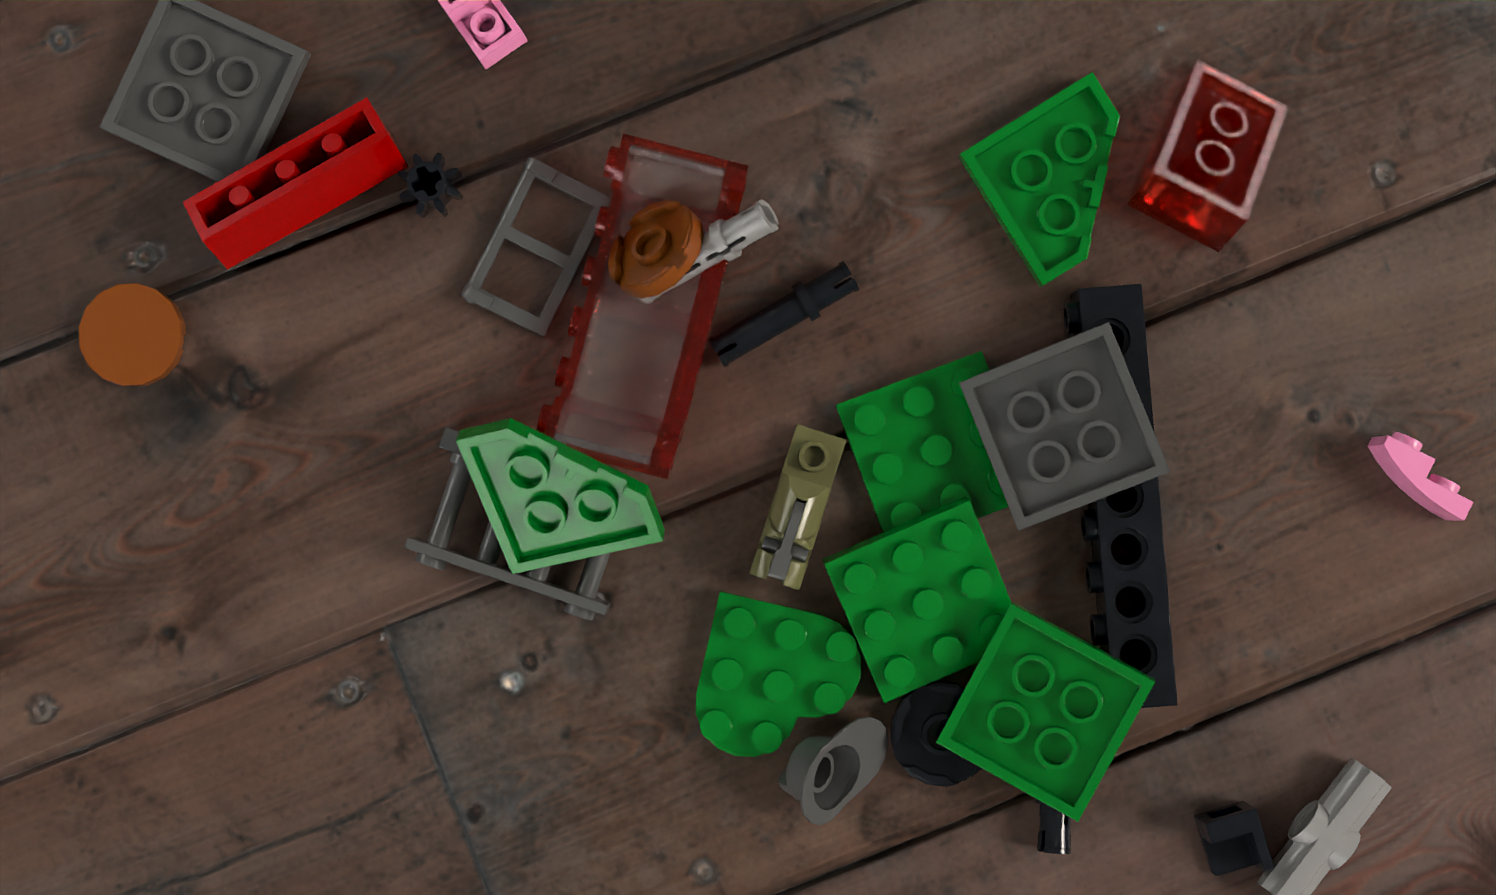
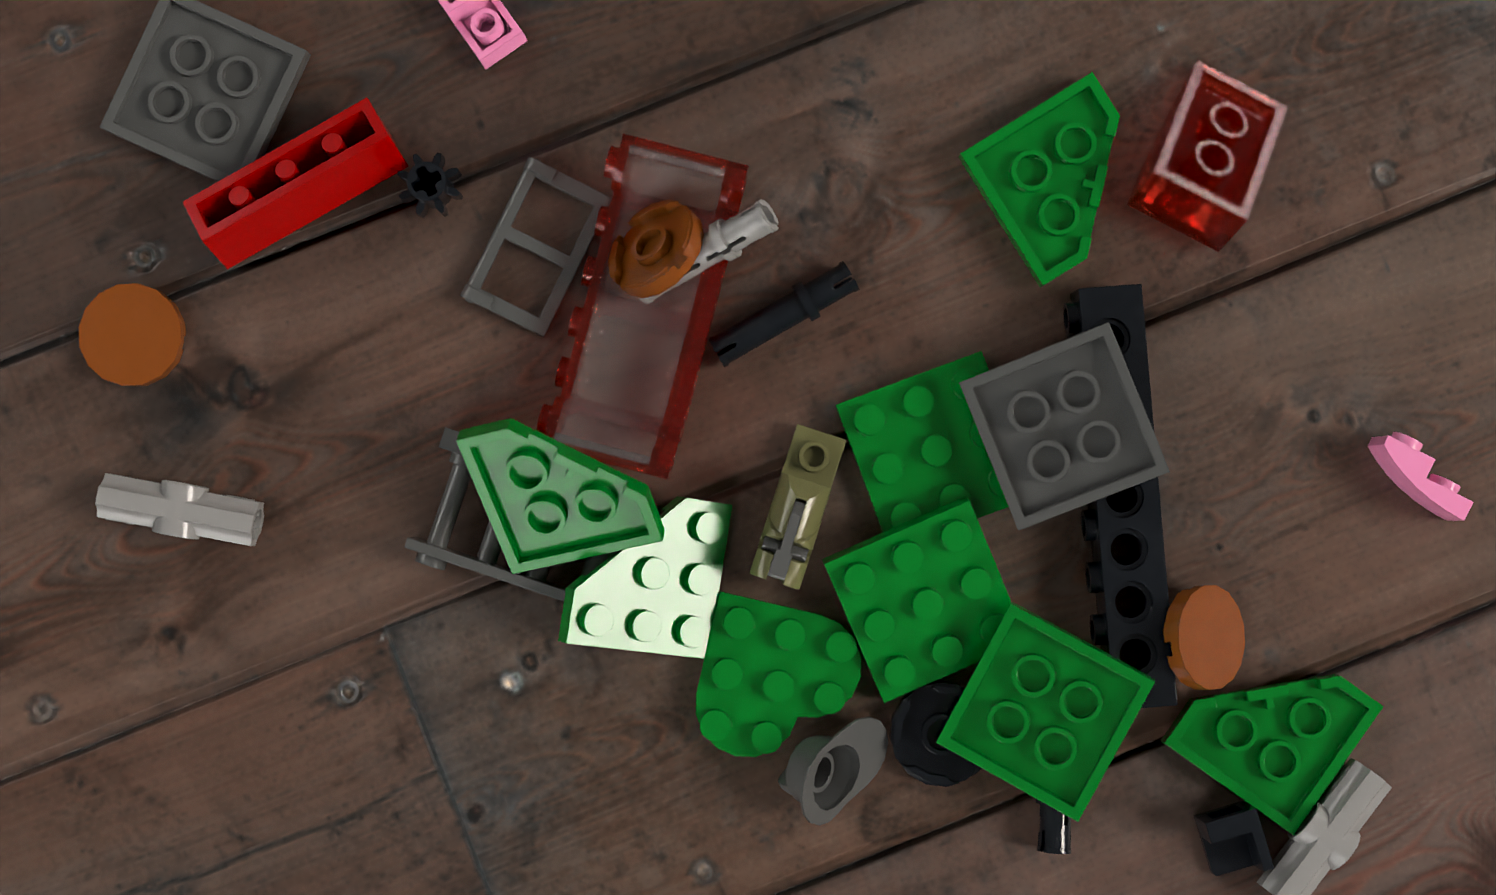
none -> light grey piece [95,473,264,546]
none -> plate [558,496,732,659]
none -> green plate [1160,674,1384,835]
none -> dark orange tile [1163,585,1245,690]

